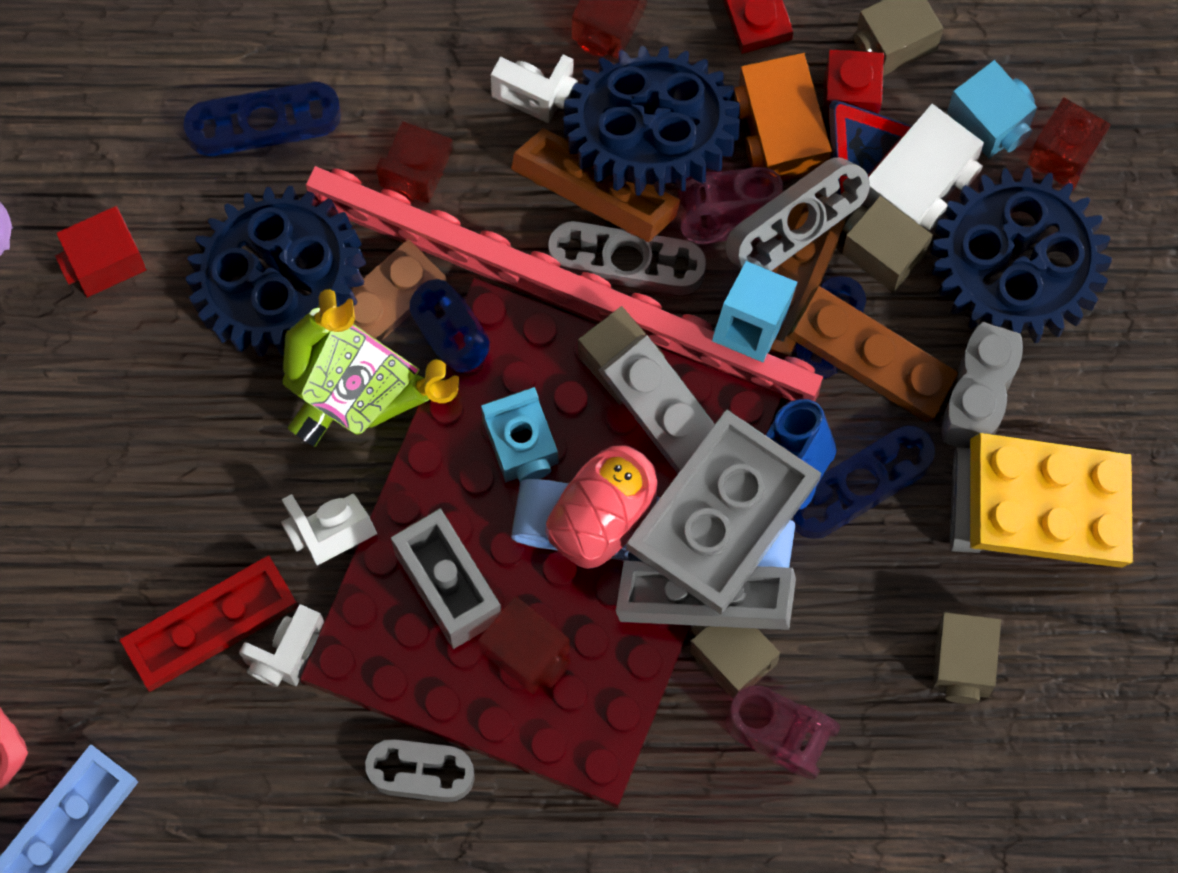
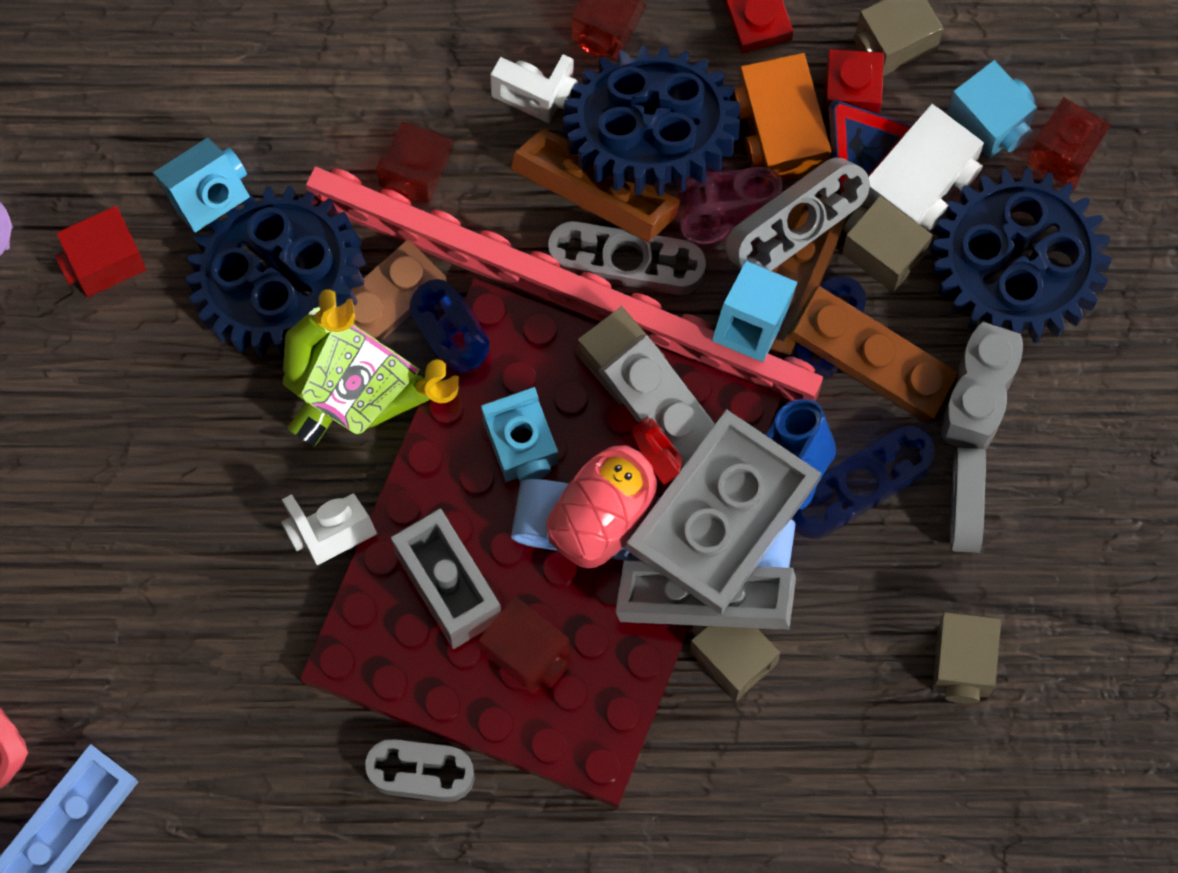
red plate [120,555,298,692] -> none
clear blue beam [184,82,341,156] -> none
white bracket [239,604,324,687] -> none
clear pink piece [726,685,841,780] -> none
yellow plate [970,433,1133,568] -> none
none -> medium azure brick [153,137,250,232]
none -> red tile [632,416,683,485]

